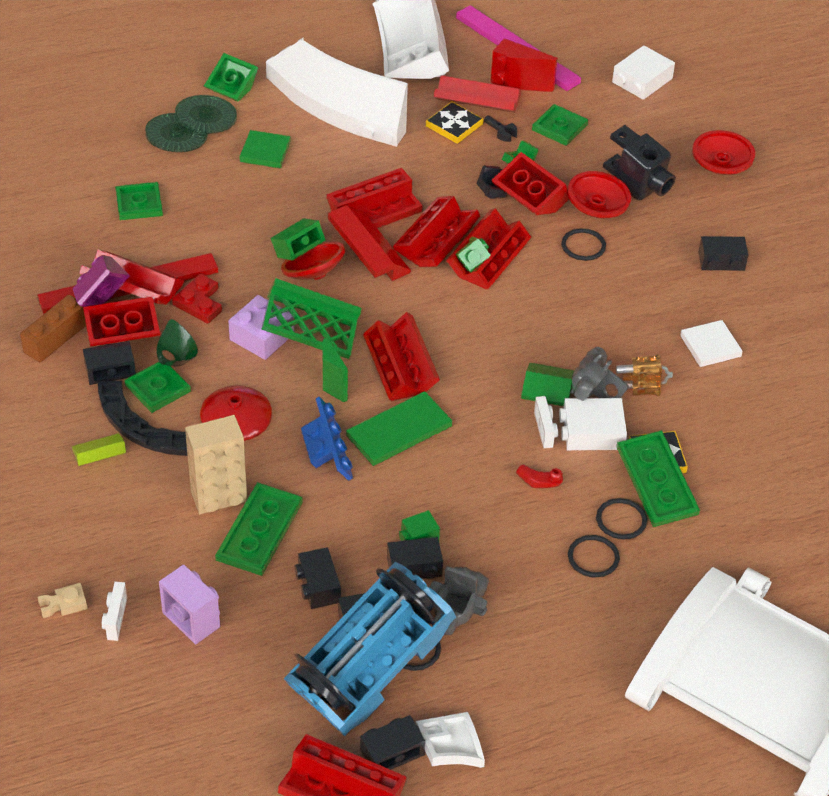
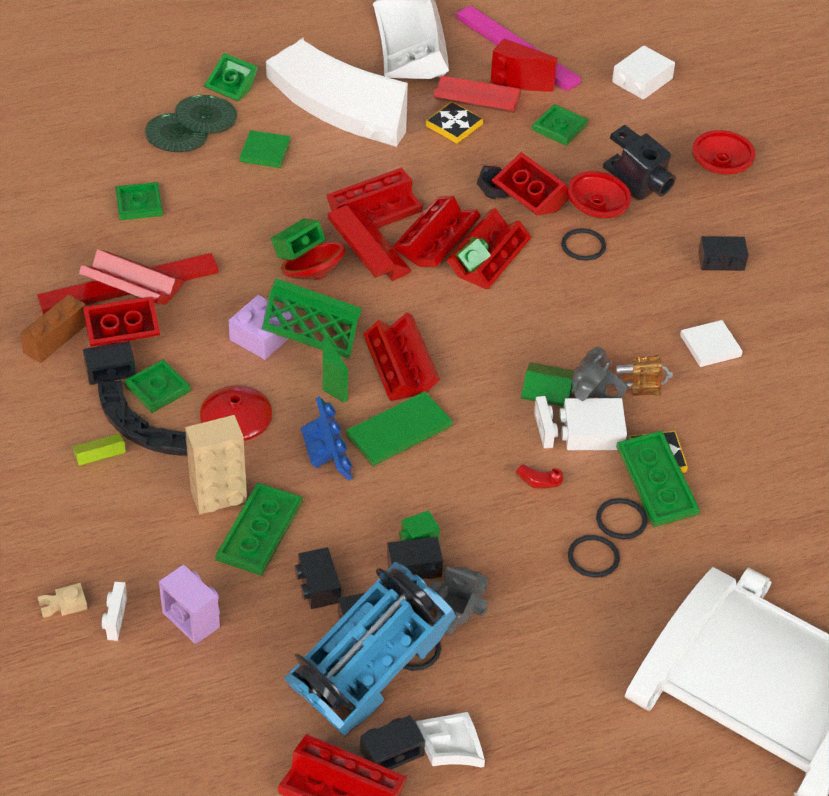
magenta slope [73,255,130,307] -> none
dark green piece [156,319,198,366] -> none
red plate [172,273,222,324] -> none
black bar [484,115,517,142] -> none
green bracket [502,140,538,164] -> none

